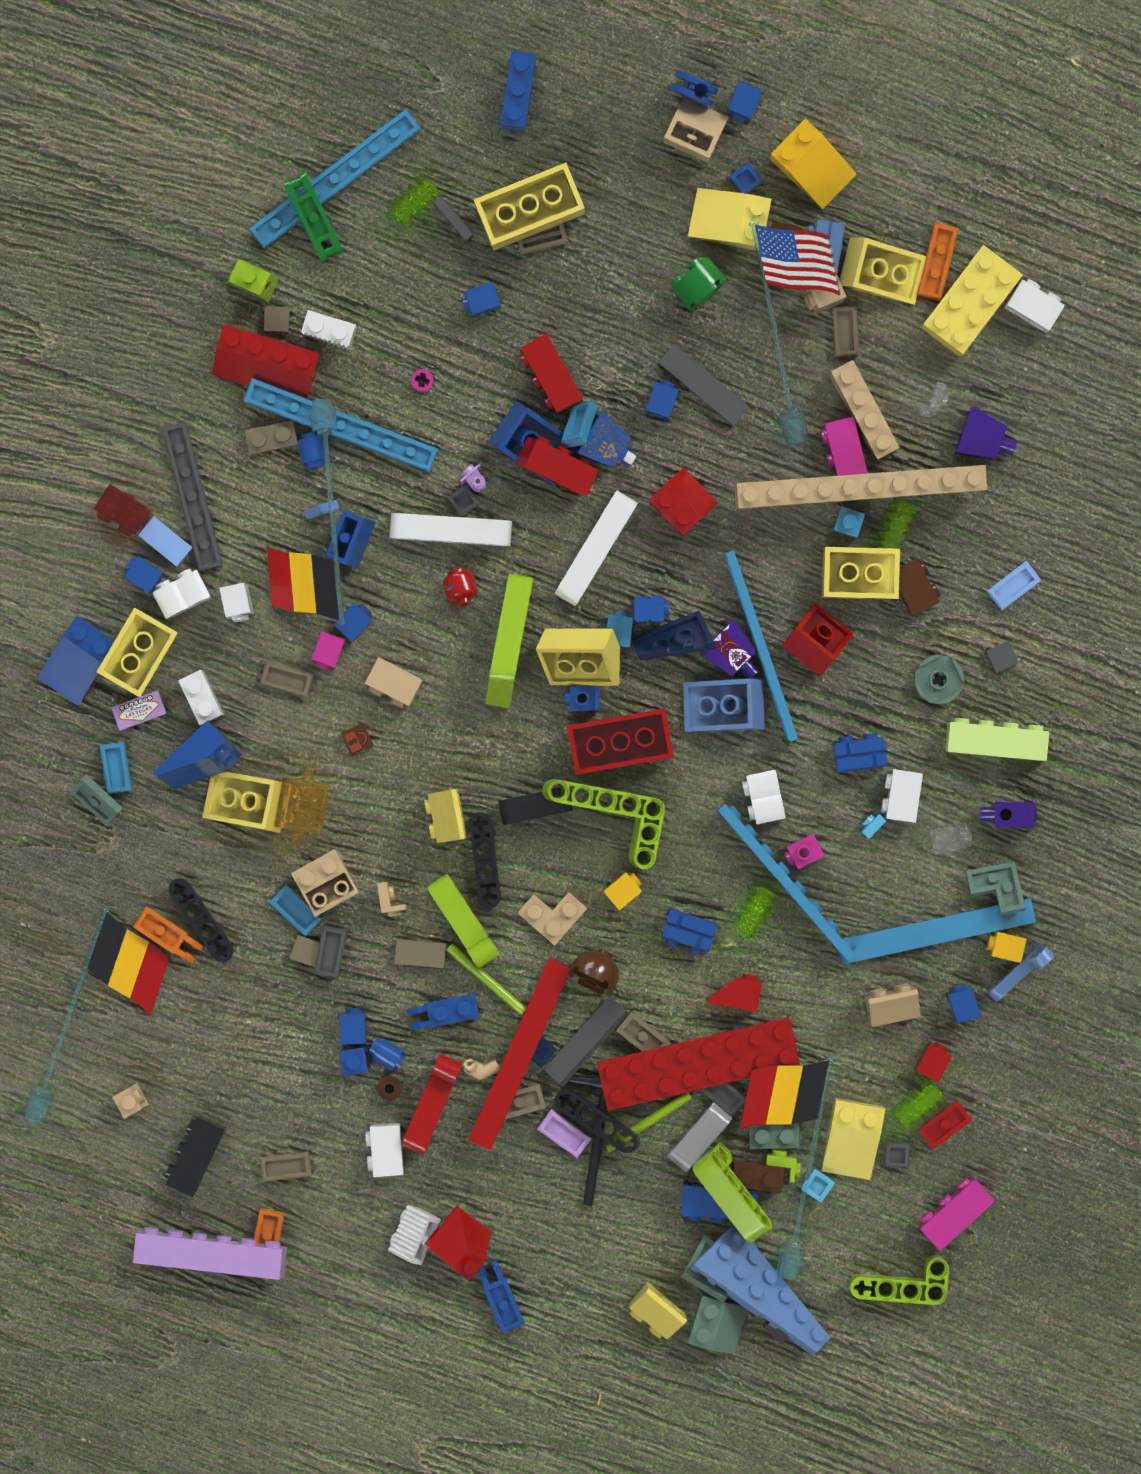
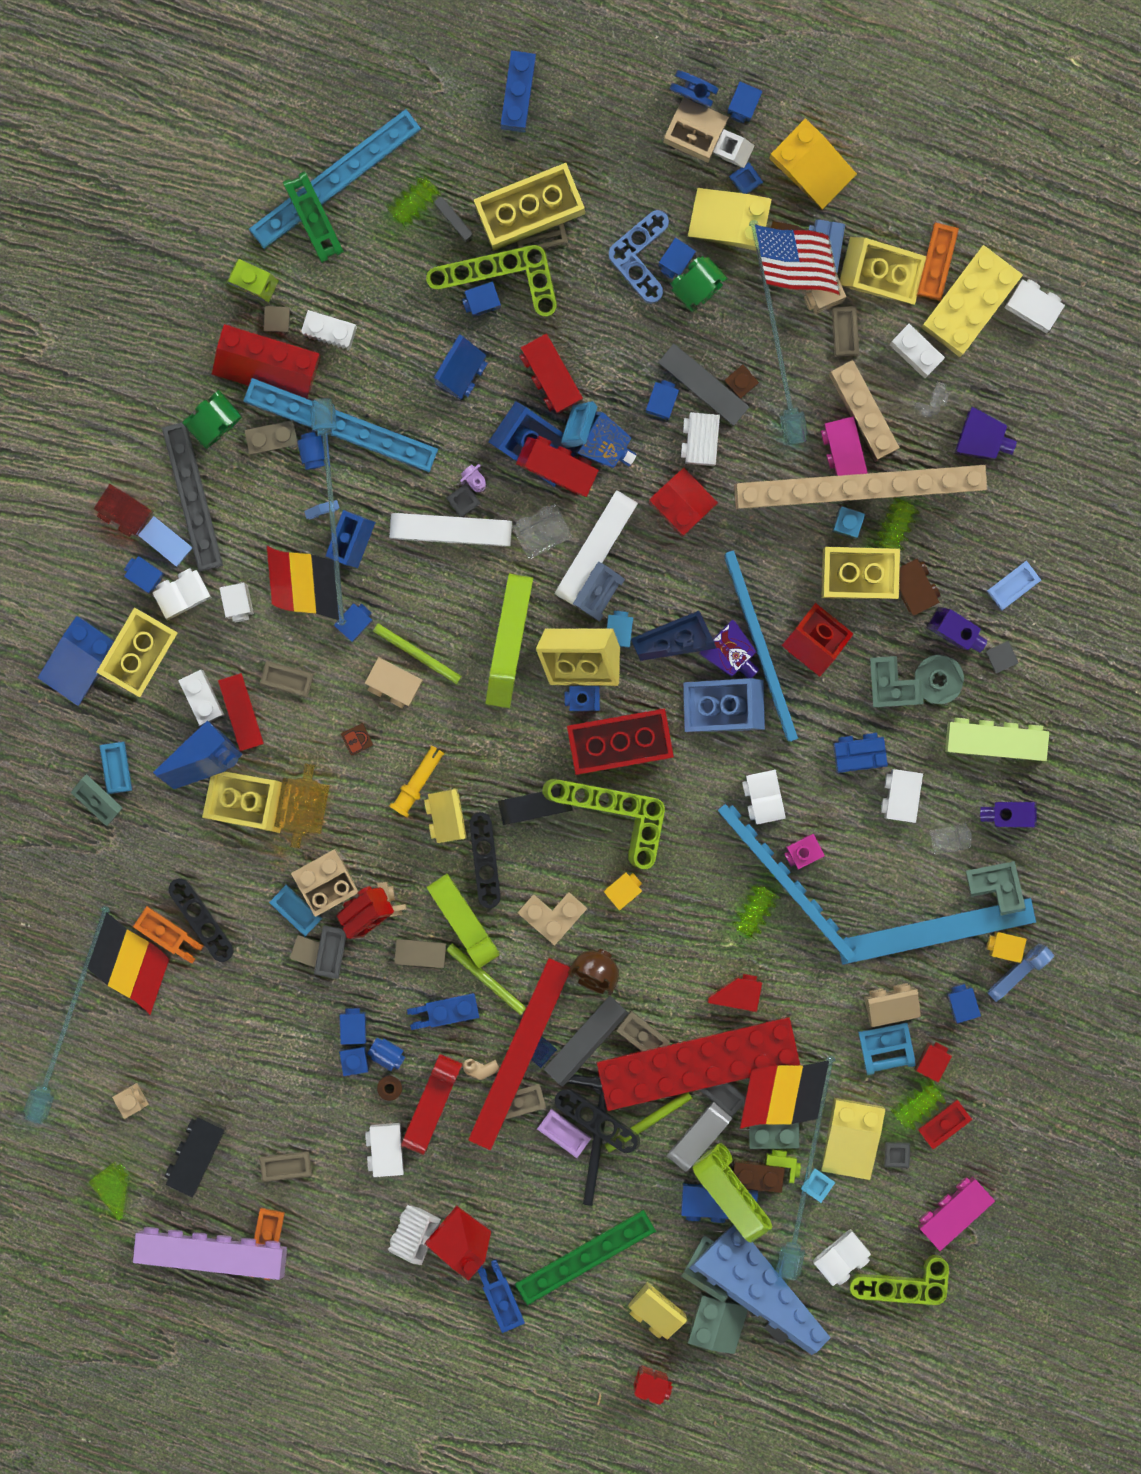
tile [111,690,167,731] -> none
dark pink brick [311,631,346,671] -> none
dark pink bush [411,369,433,392] -> none
red head [443,568,478,607] -> none
blue brick [633,596,669,624] -> none
blue brick [661,908,718,955] -> none
medium azure plate [860,814,886,839] -> none
none -> clear neon green slope [88,1161,130,1221]
none -> green brick [182,390,242,449]
none -> red tile [218,673,264,751]
none -> red brick [336,886,394,939]
none -> lime bar [373,623,462,685]
none -> yellow pin [389,745,445,818]
none -> lime beam [426,245,557,316]
none -> blue slope [434,334,488,400]
none -> clear bracket [512,505,572,560]
none -> green tile [515,1209,656,1305]
none -> sand blue plate [573,561,625,622]
none -> medium blue beam [609,210,669,304]
none -> red brick [633,1365,673,1405]
none -> blue brick [658,237,696,279]
none -> white brick [681,412,720,466]
none -> white brick [713,129,754,168]
none -> reddish brown plate [724,364,759,399]
none -> white brick [813,1229,871,1286]
none -> dark azure plate [858,1022,916,1076]
none -> sand green plate [870,656,923,707]
none -> white brick [889,324,945,378]
none -> dark purple torso [926,607,987,653]

